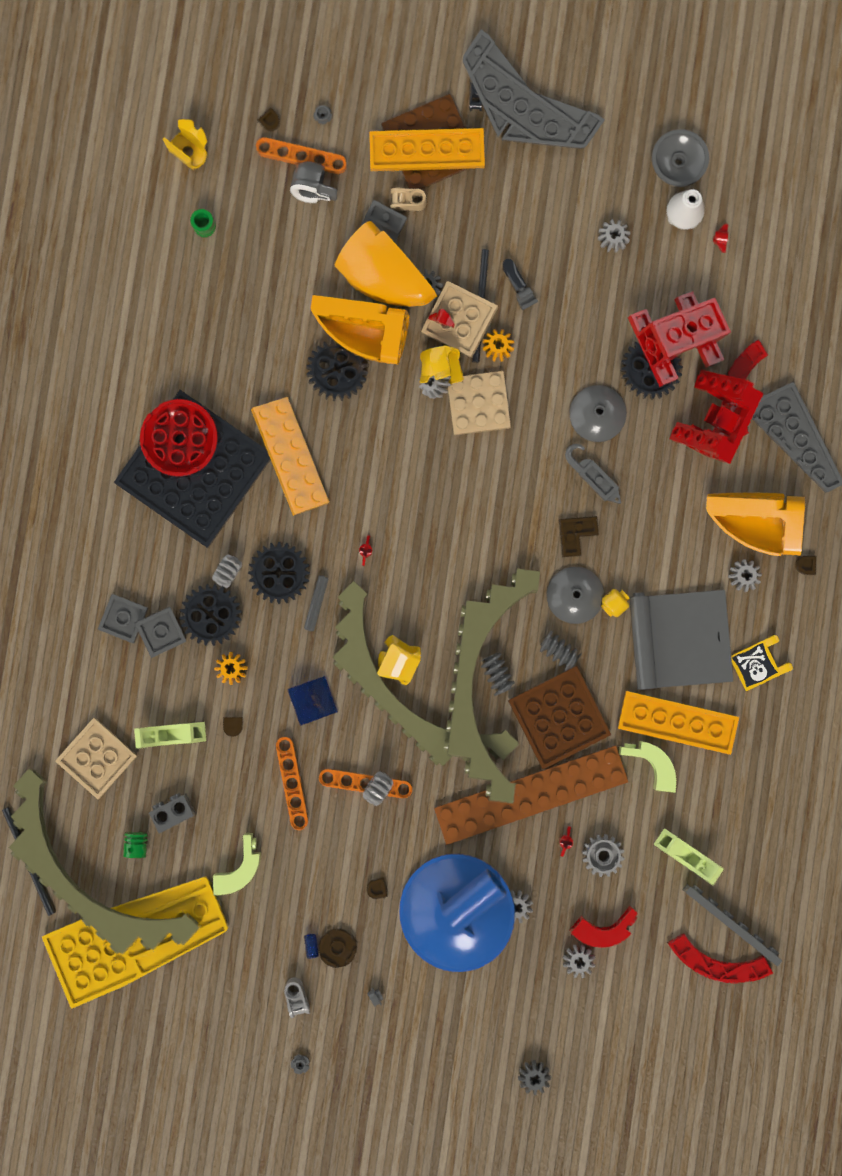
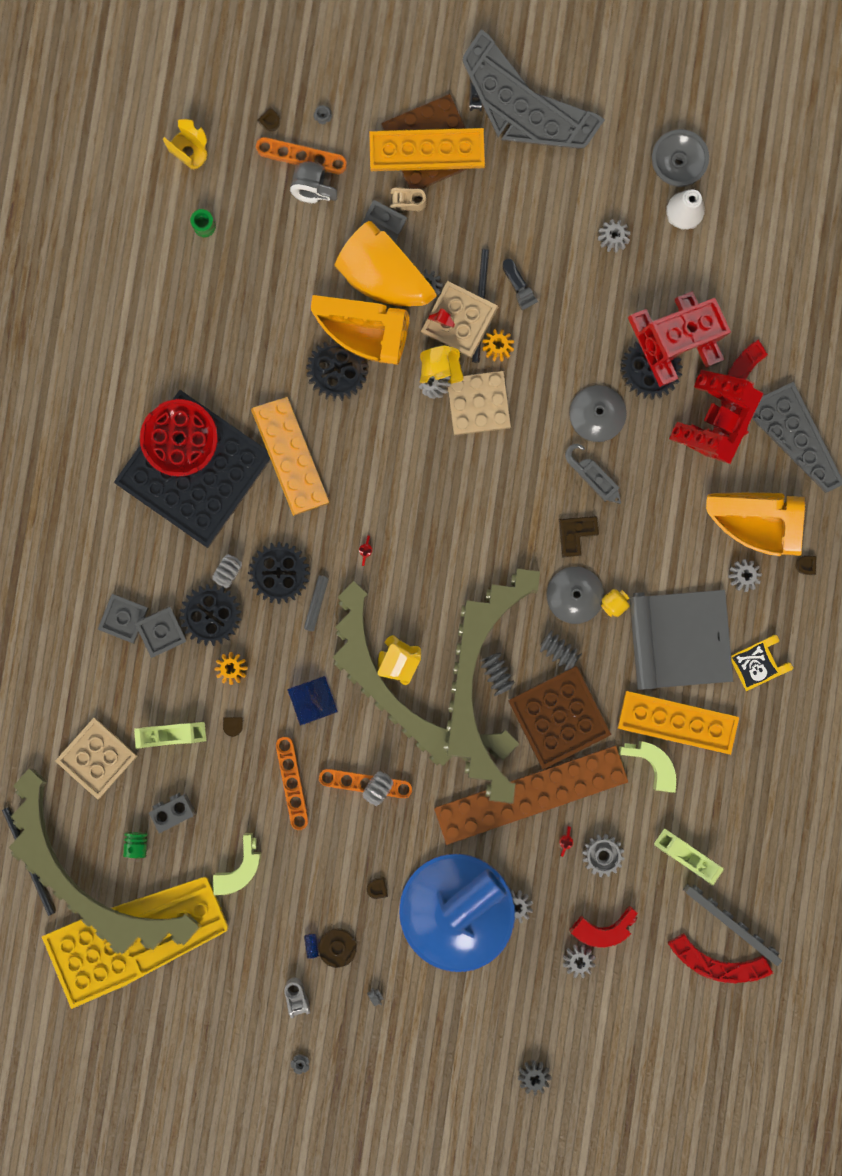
red piece [713,224,728,253] -> none

